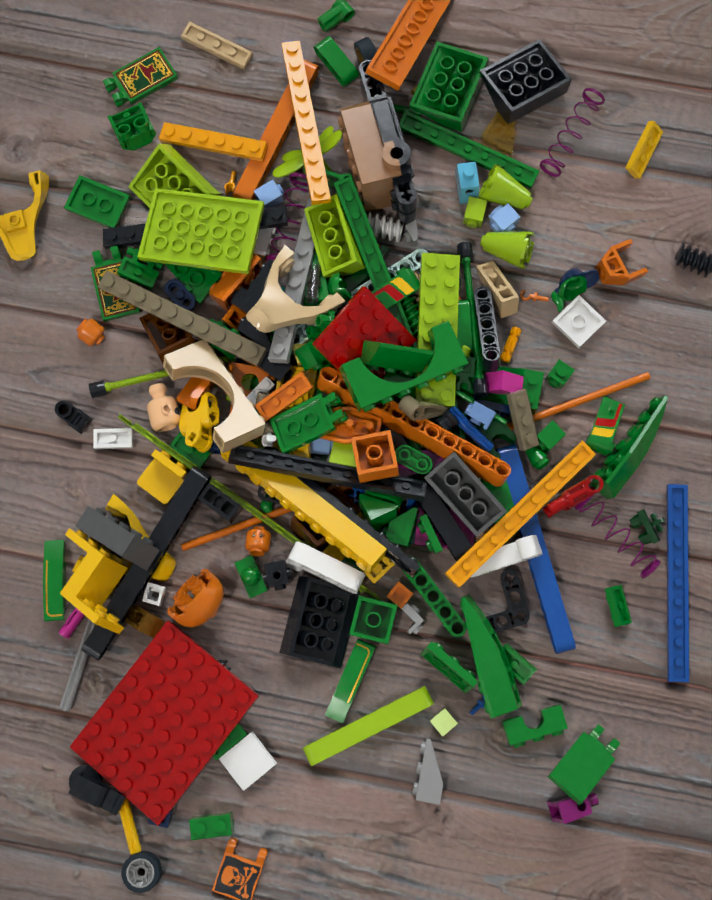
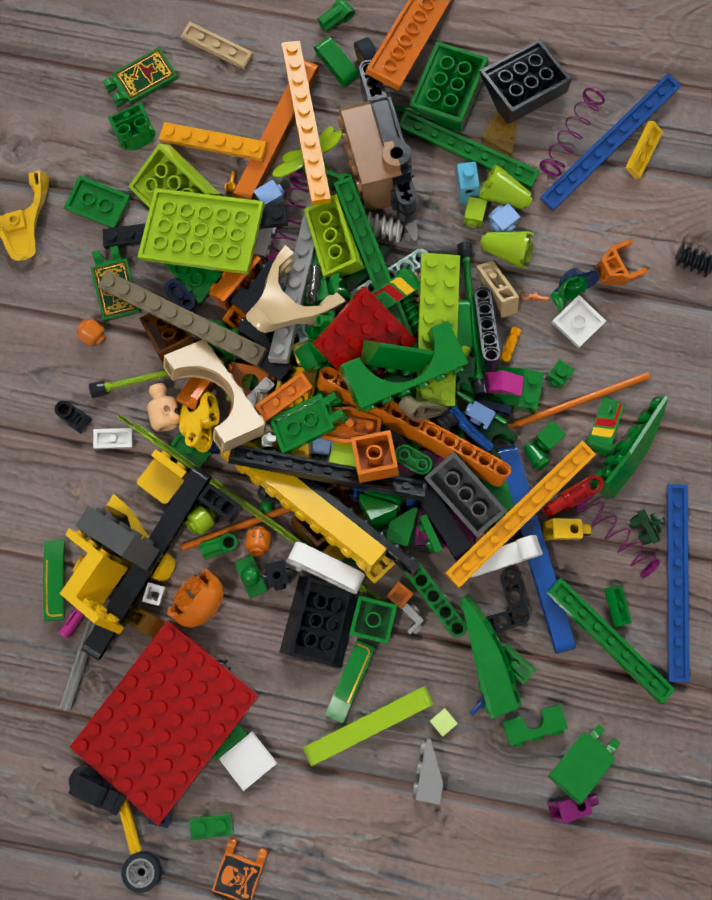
green plate [116,247,163,290] -> none
green plate [420,641,478,693] -> none
dark tan plate [506,389,539,451] -> none
none -> lime head [186,506,215,535]
none -> green piece [199,533,240,560]
none -> blue plate [540,73,681,212]
none -> yellow torso [542,518,591,542]
none -> green plate [546,578,675,704]

